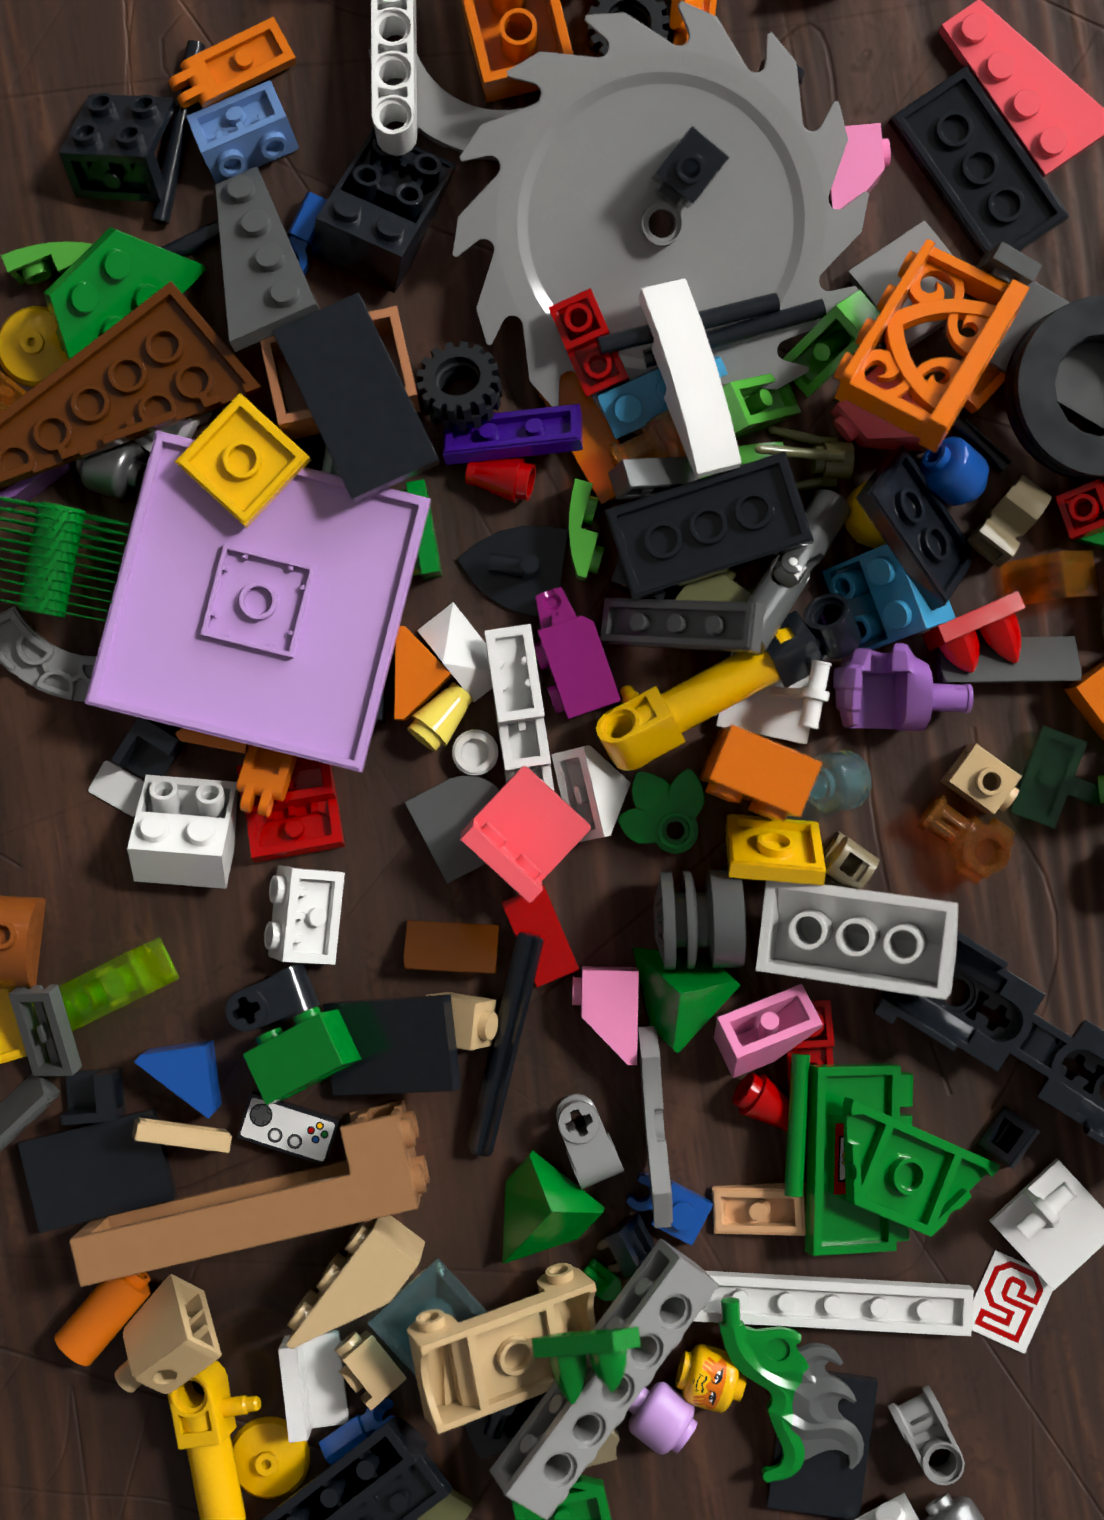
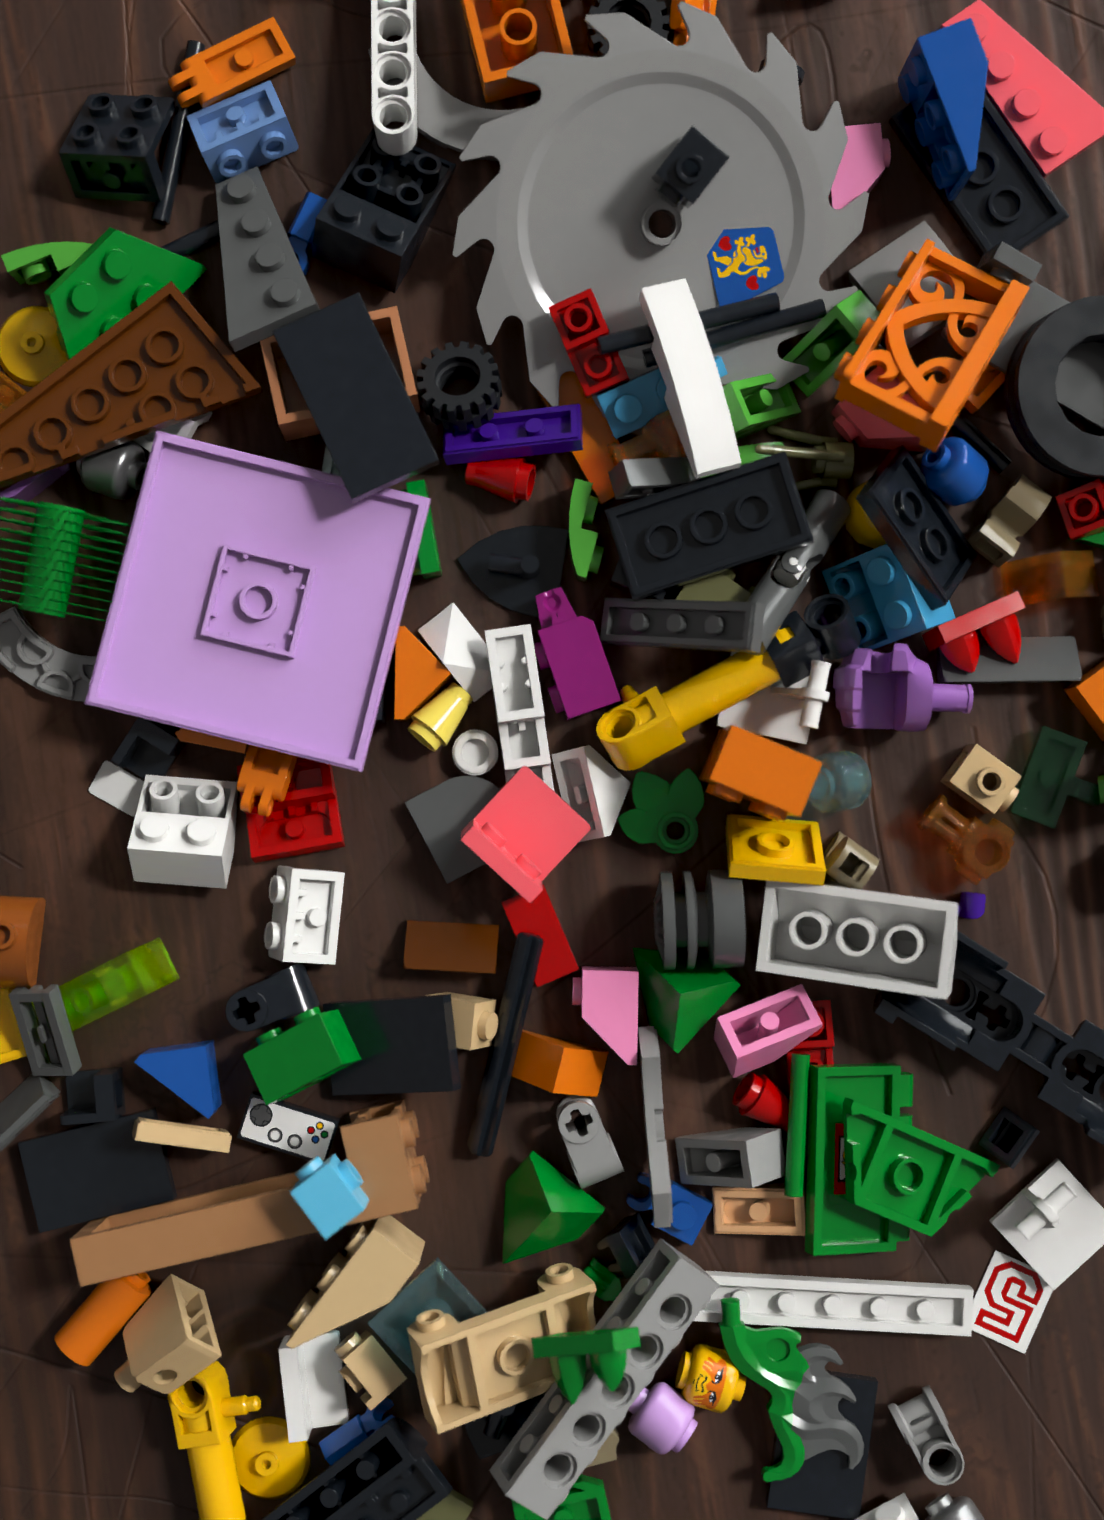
yellow tile [175,393,311,528] -> none
none -> medium azure brick [290,1153,369,1240]
none -> orange slope [512,1030,608,1097]
none -> light grey slope [675,1127,786,1188]
none -> blue sticker [707,227,784,306]
none -> blue slope [898,18,988,201]
none -> dark purple hand [958,891,986,919]

